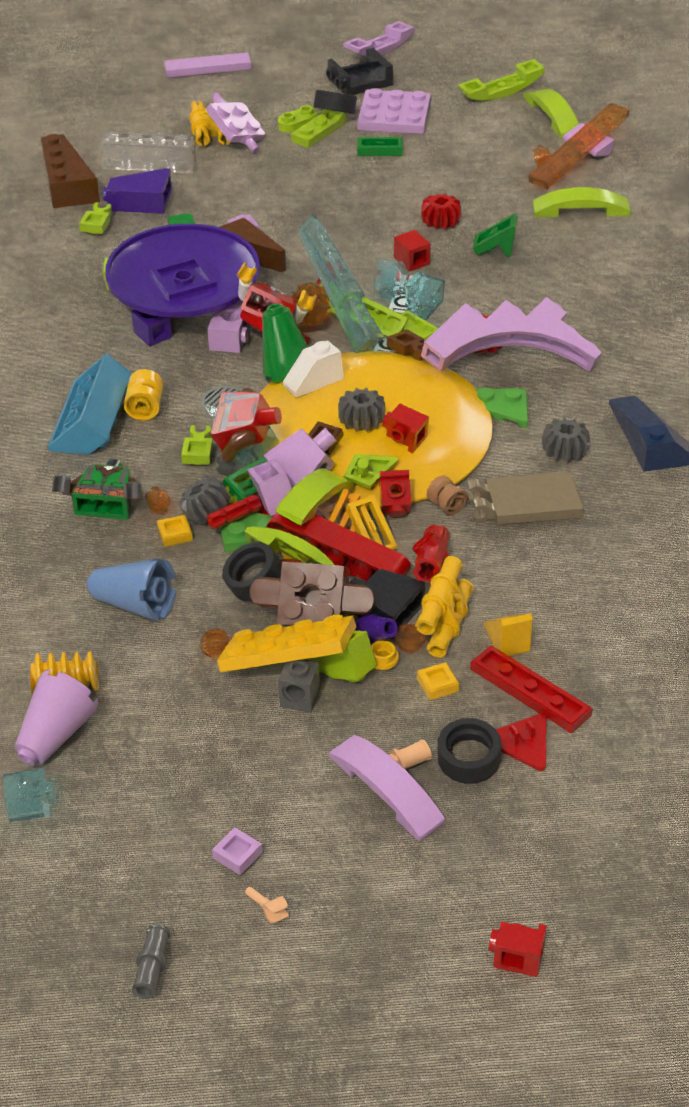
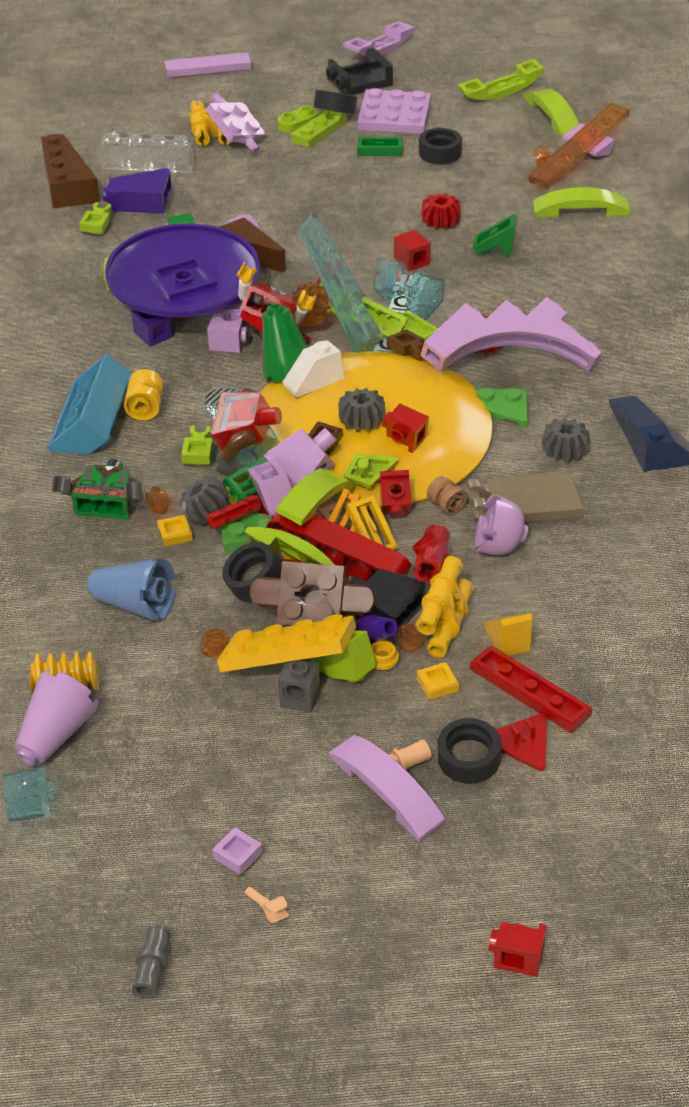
none -> black tyre [419,127,462,165]
none -> lavender cylinder [475,494,528,556]

